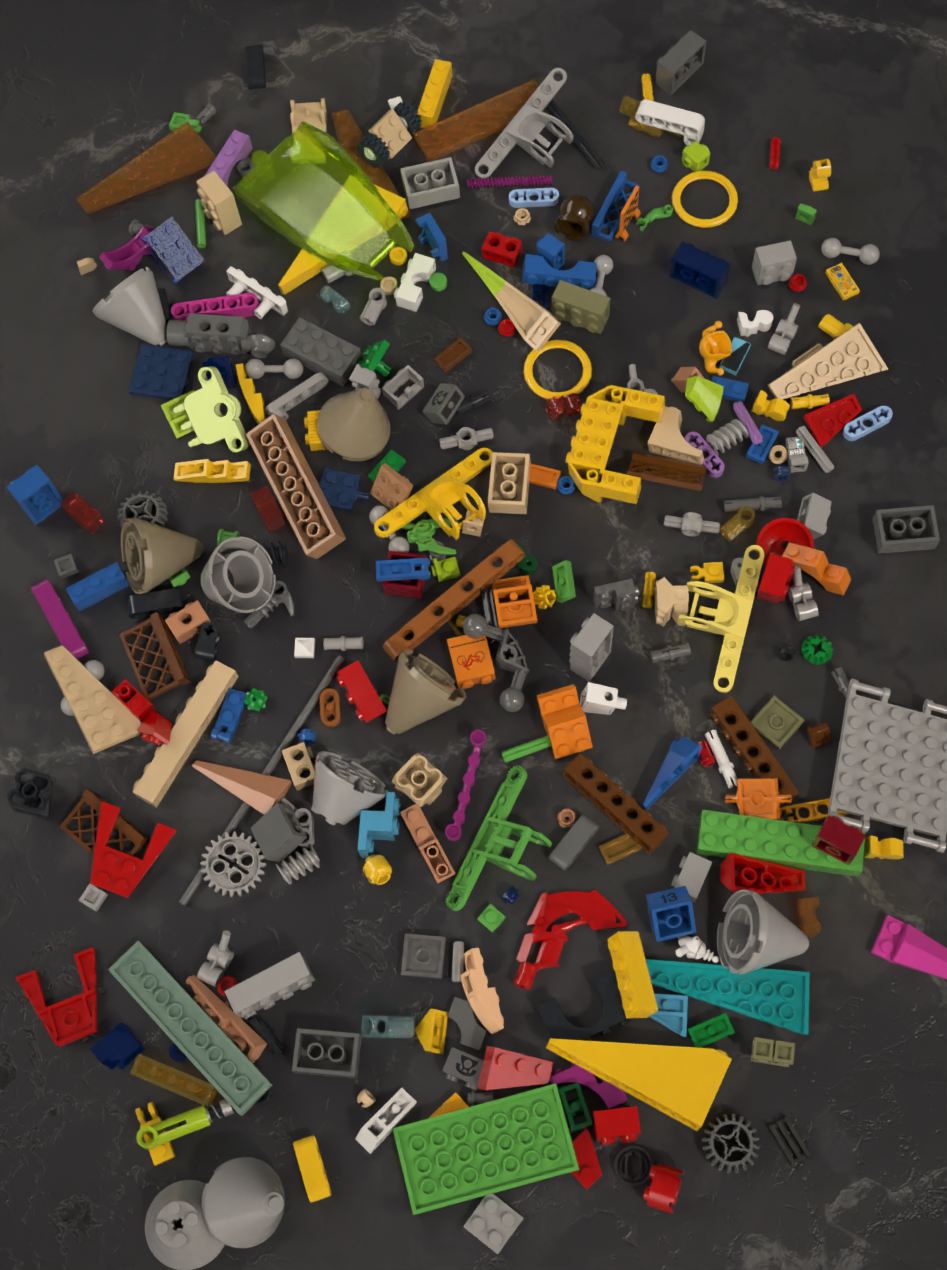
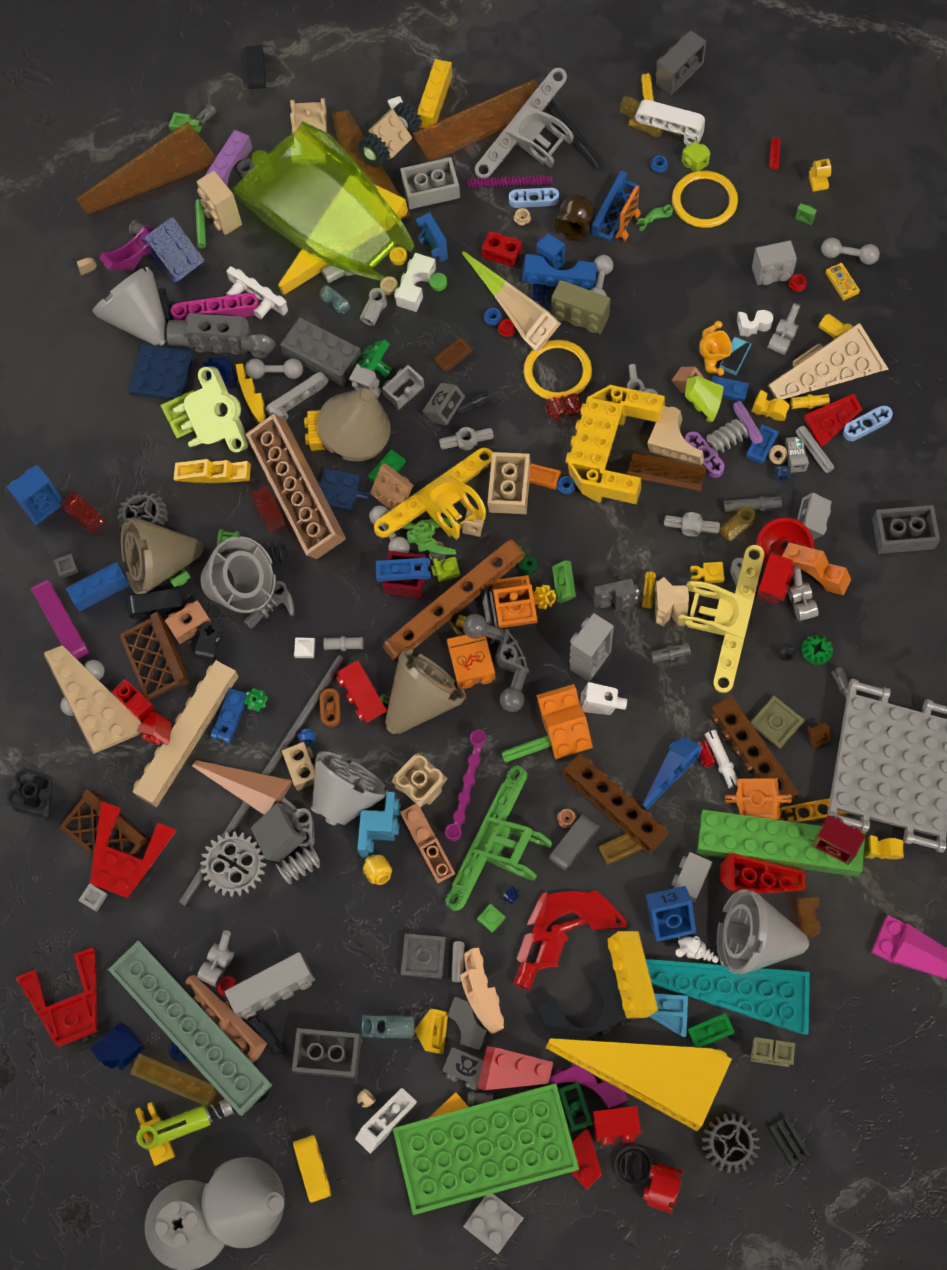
clear blue brick [670,241,730,299] -> none

